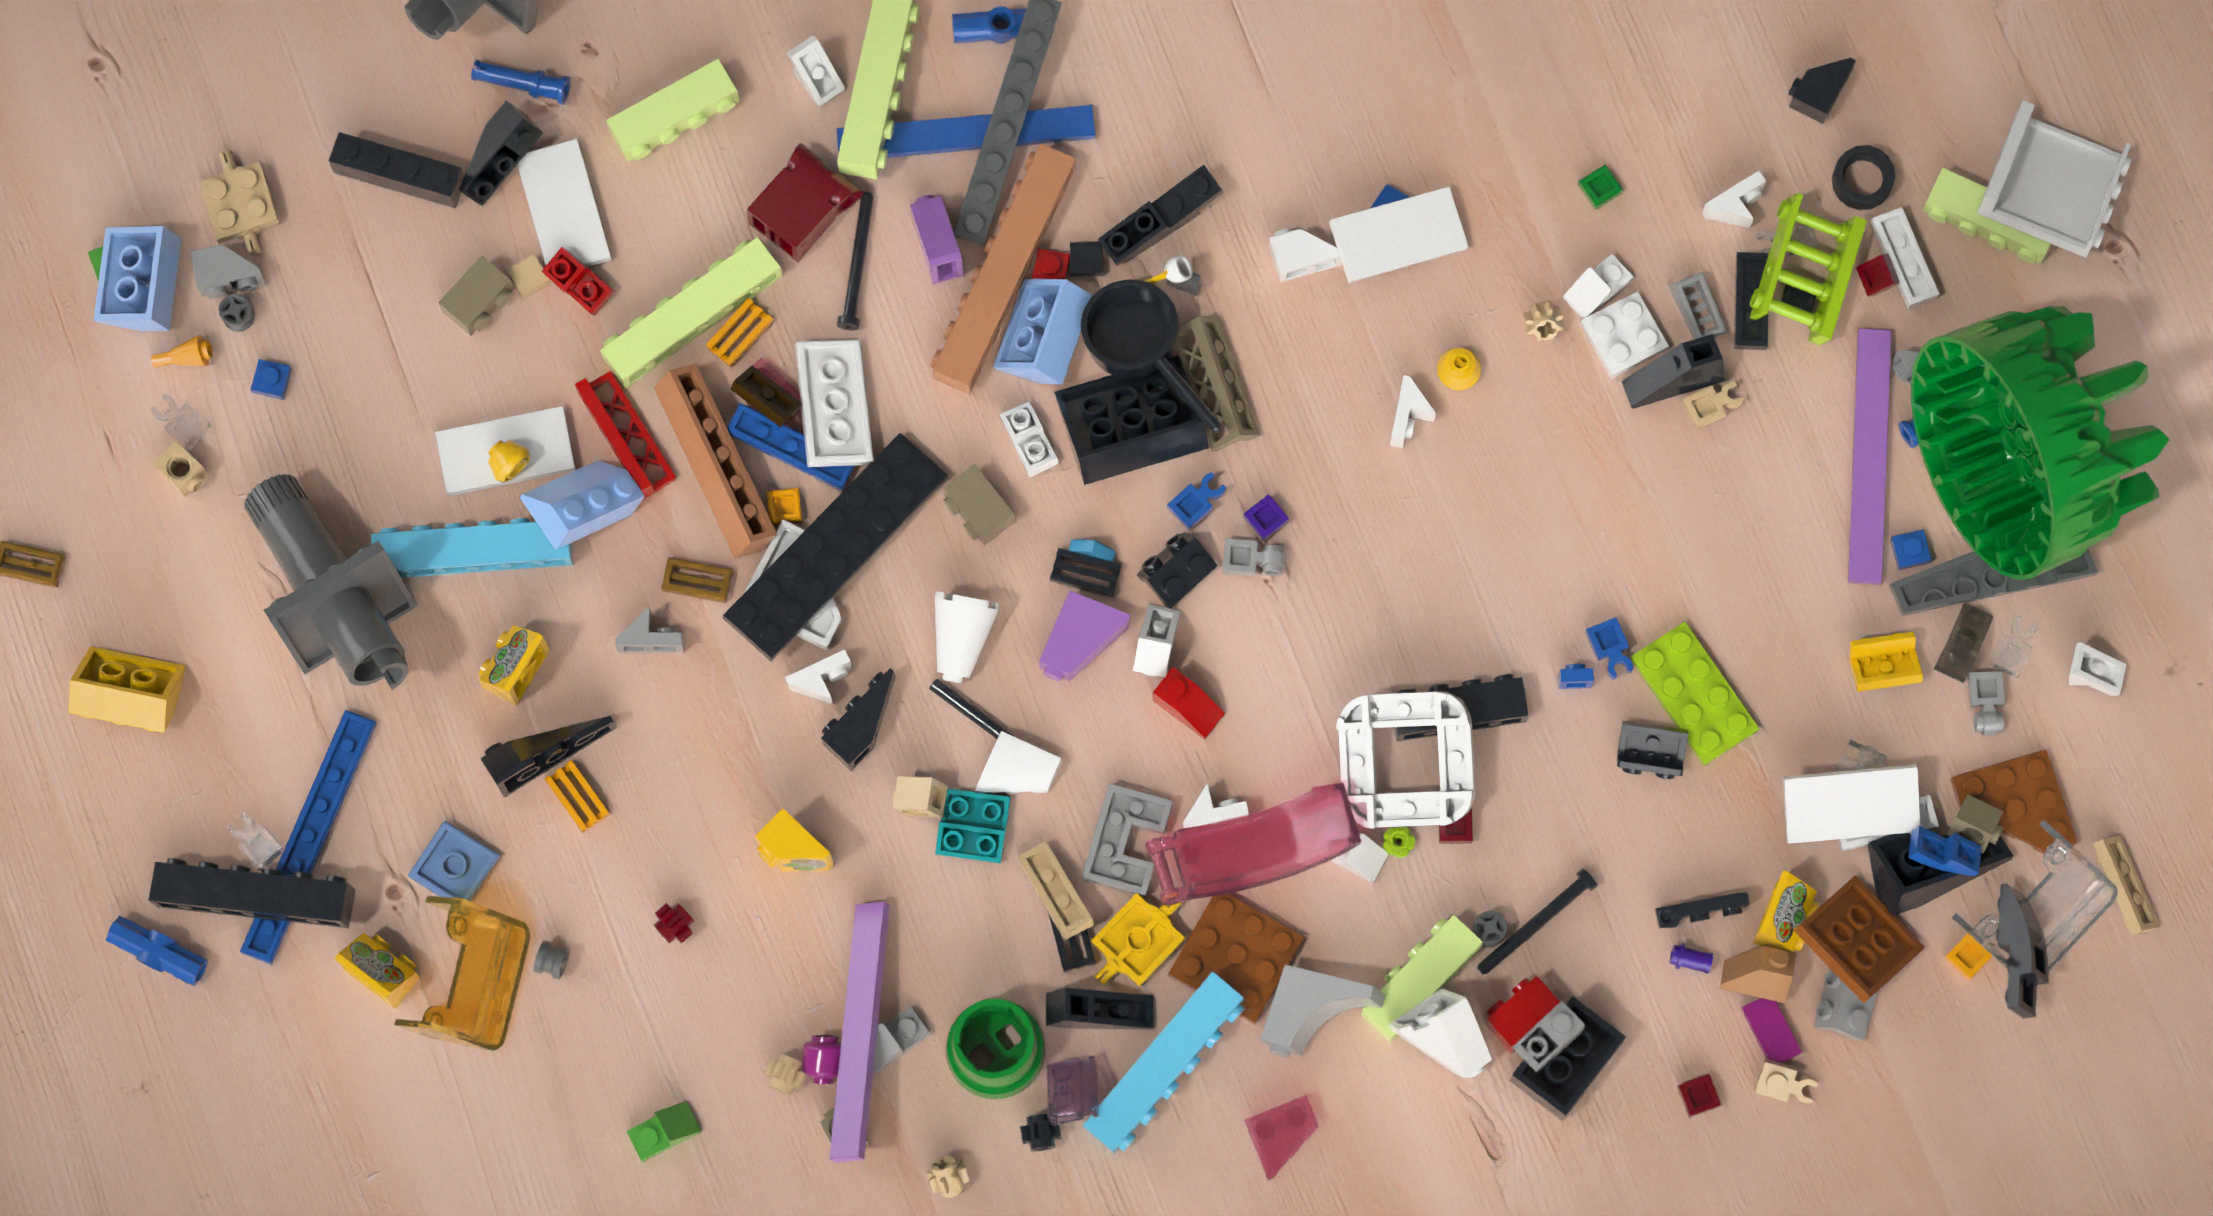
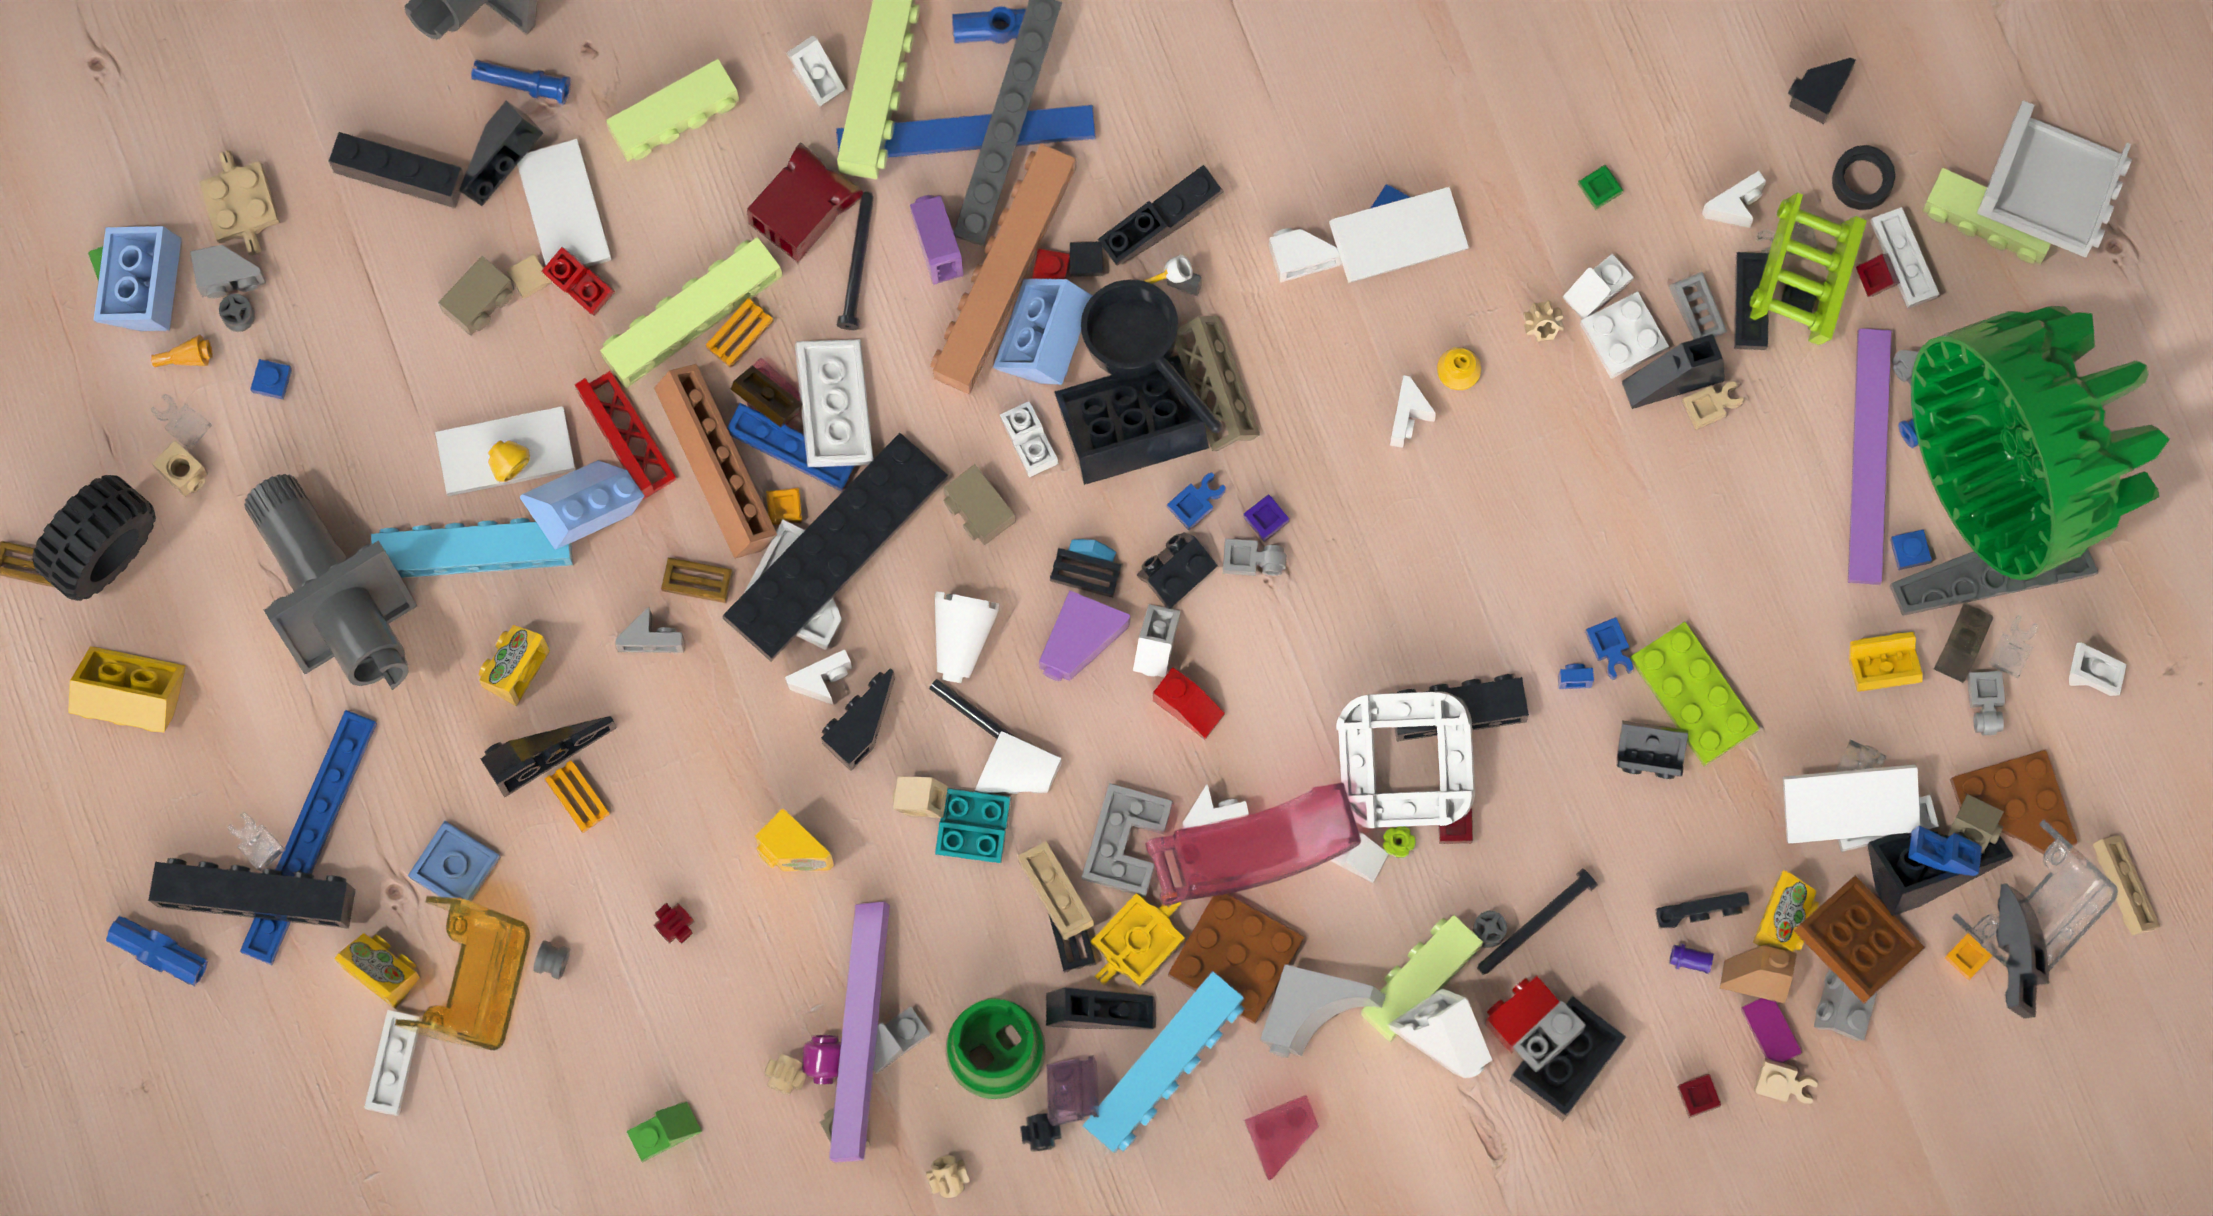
none -> black tyre [32,475,156,601]
none -> white plate [364,1010,422,1116]

